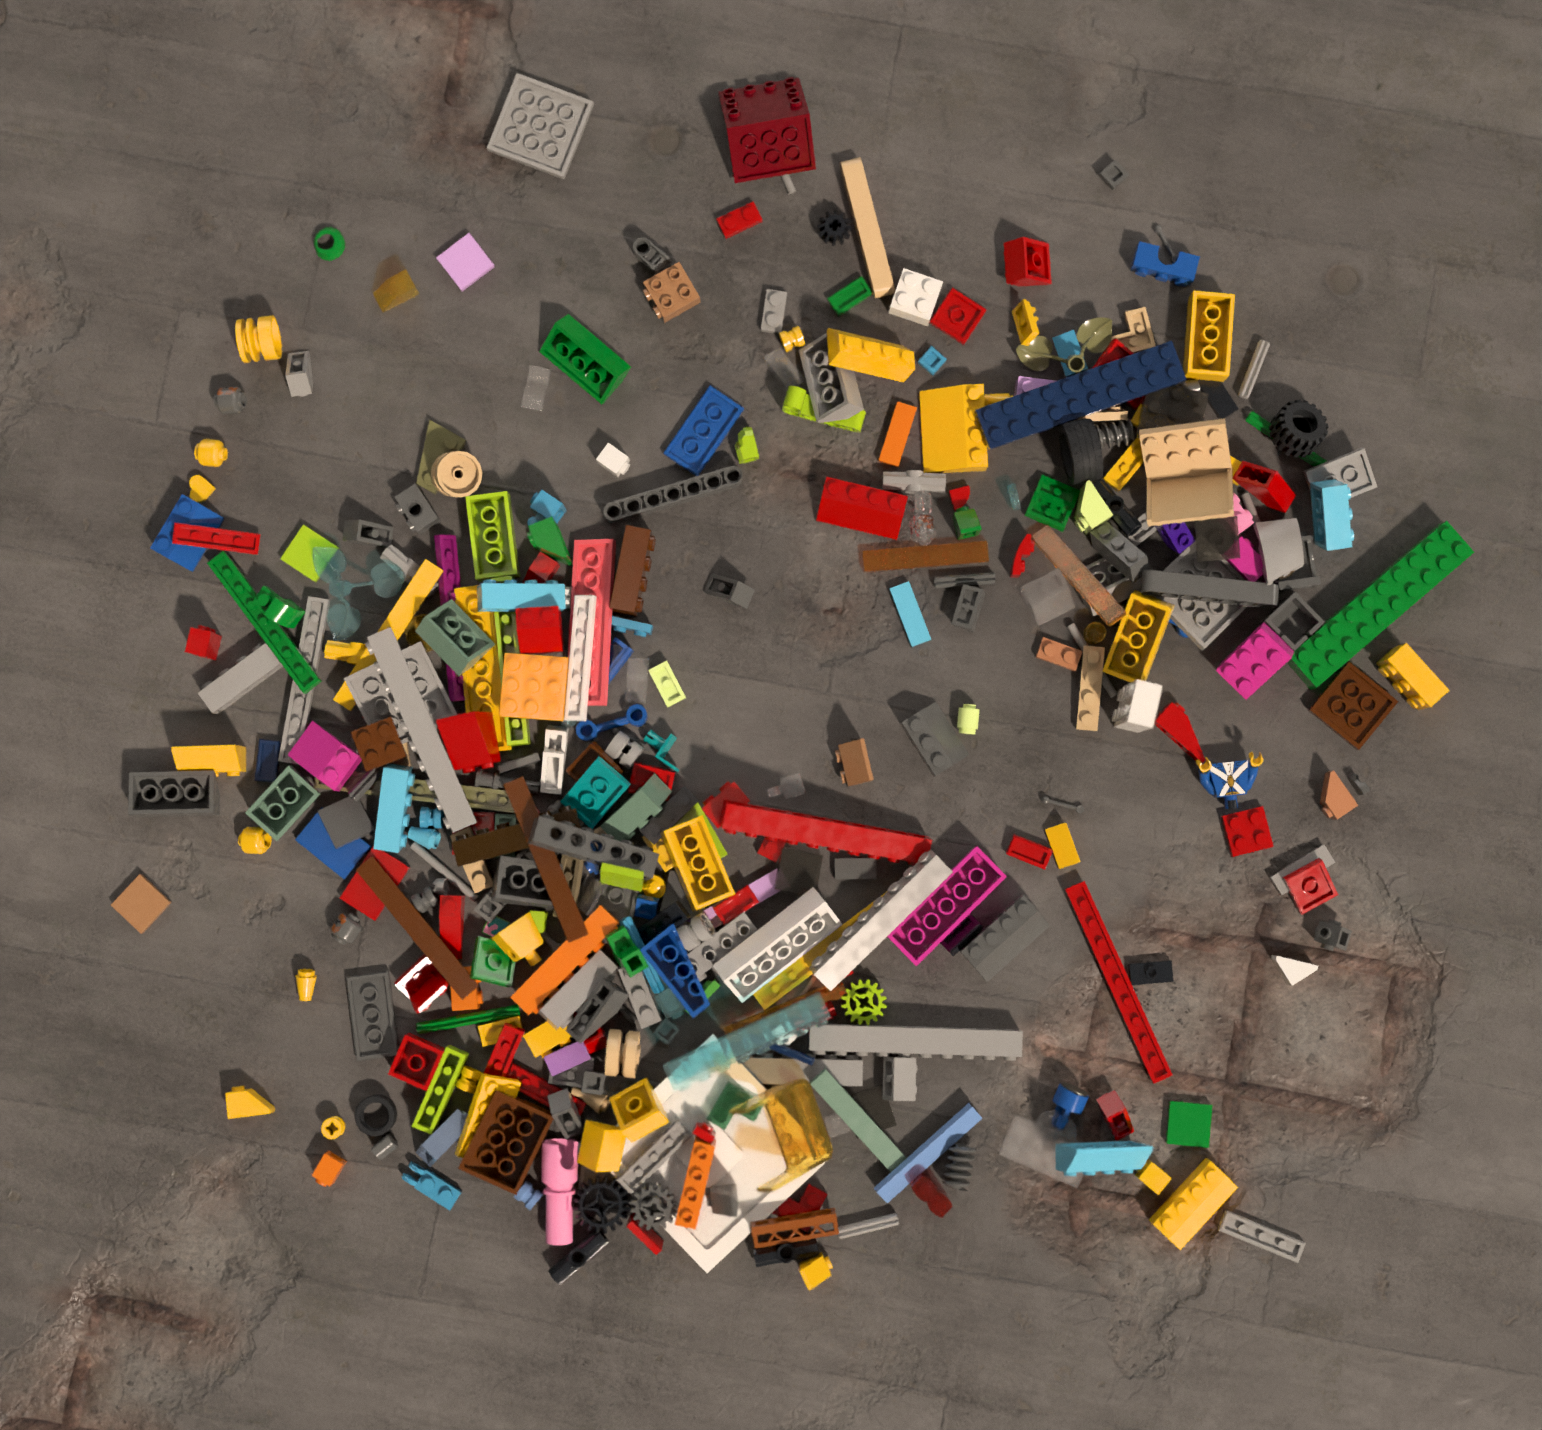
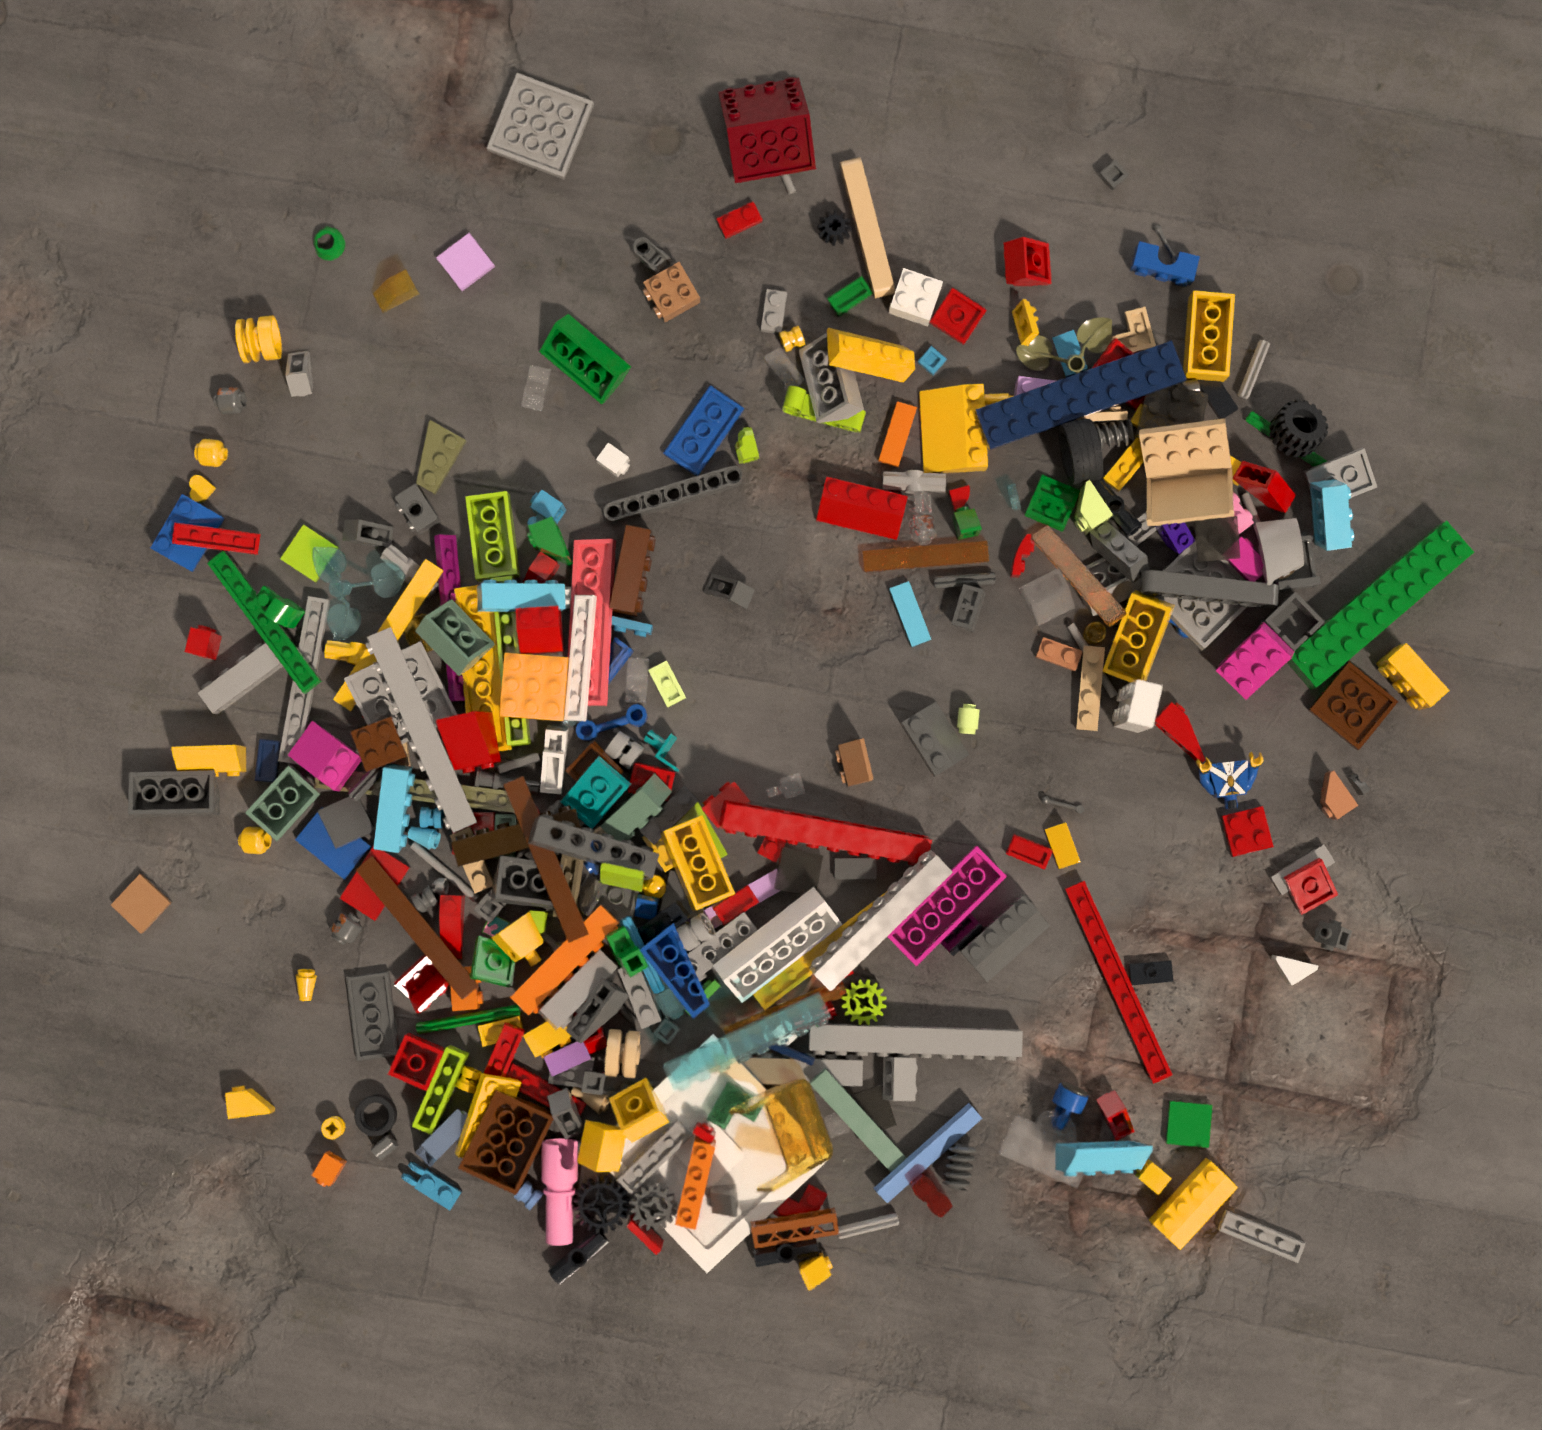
tan wheel [431,451,482,497] -> none

